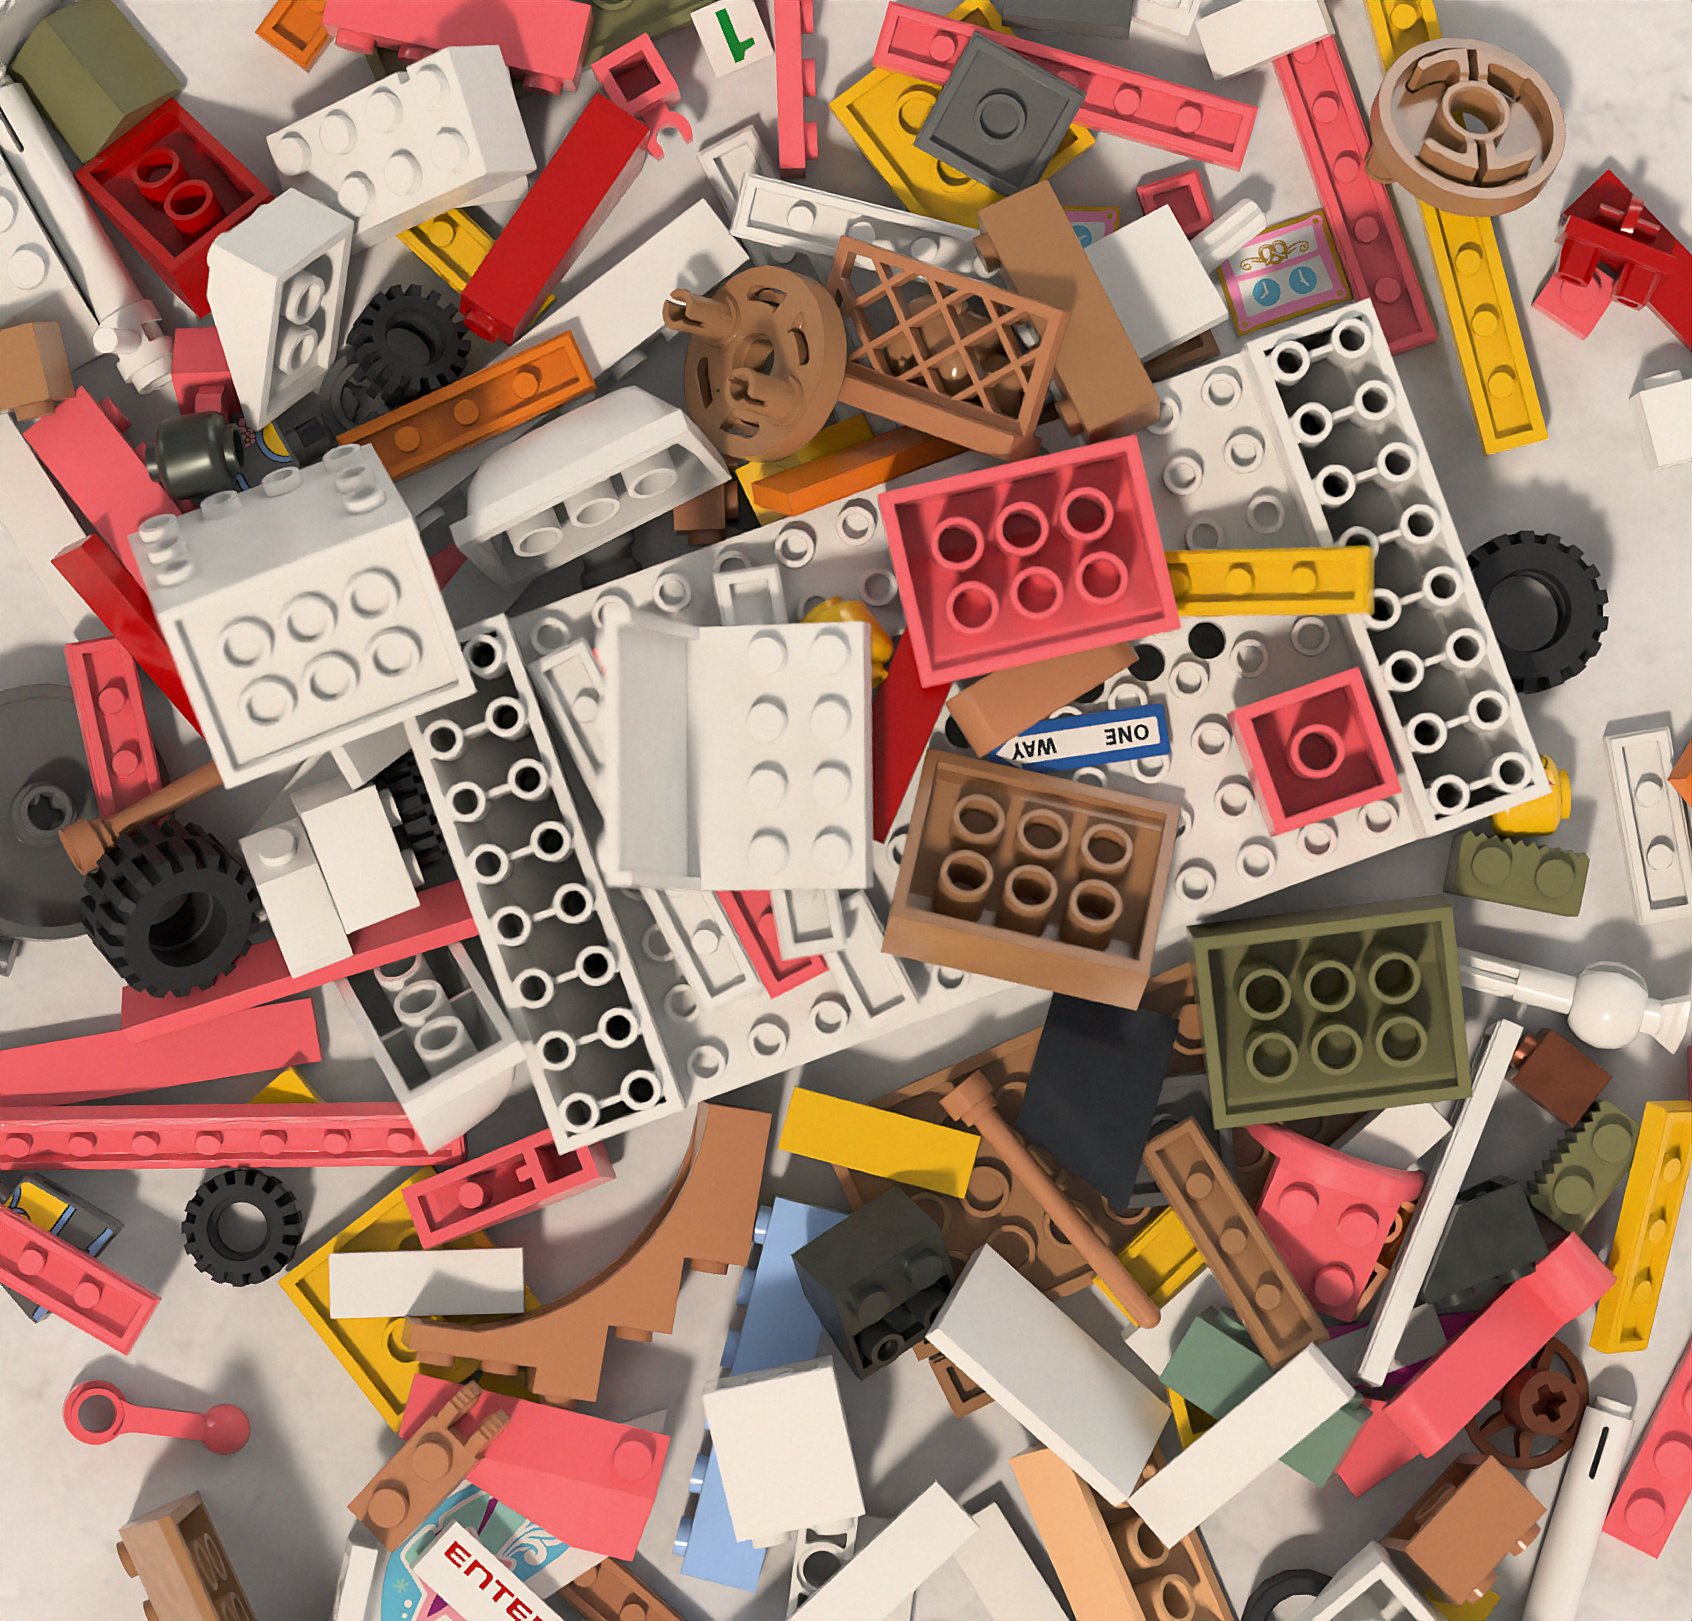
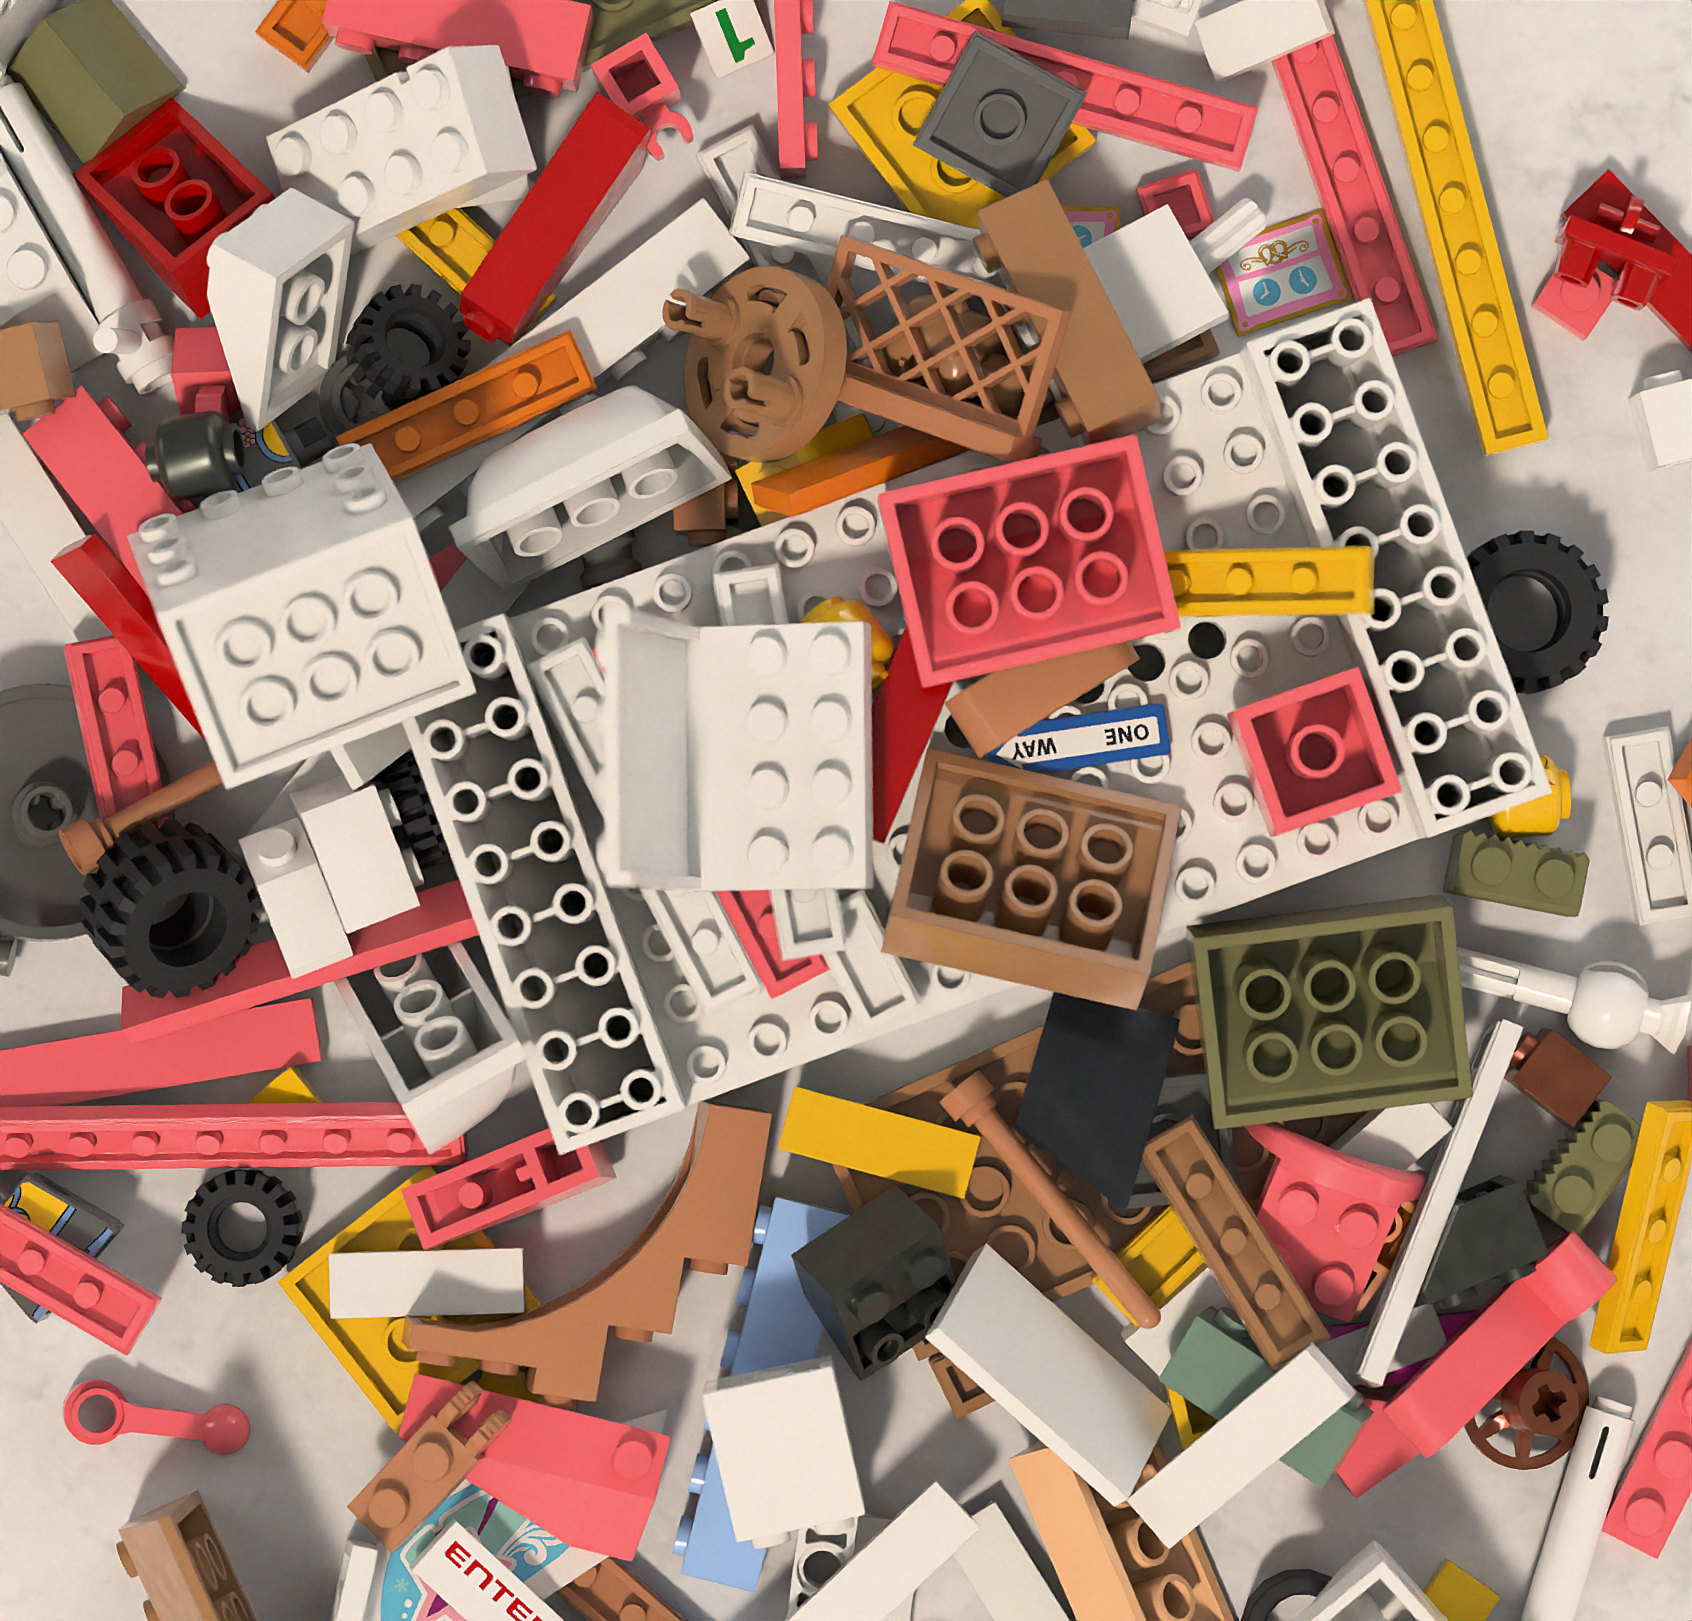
medium nougat piece [1363,38,1566,217] -> none
nougat brick [1379,1453,1547,1606] -> none

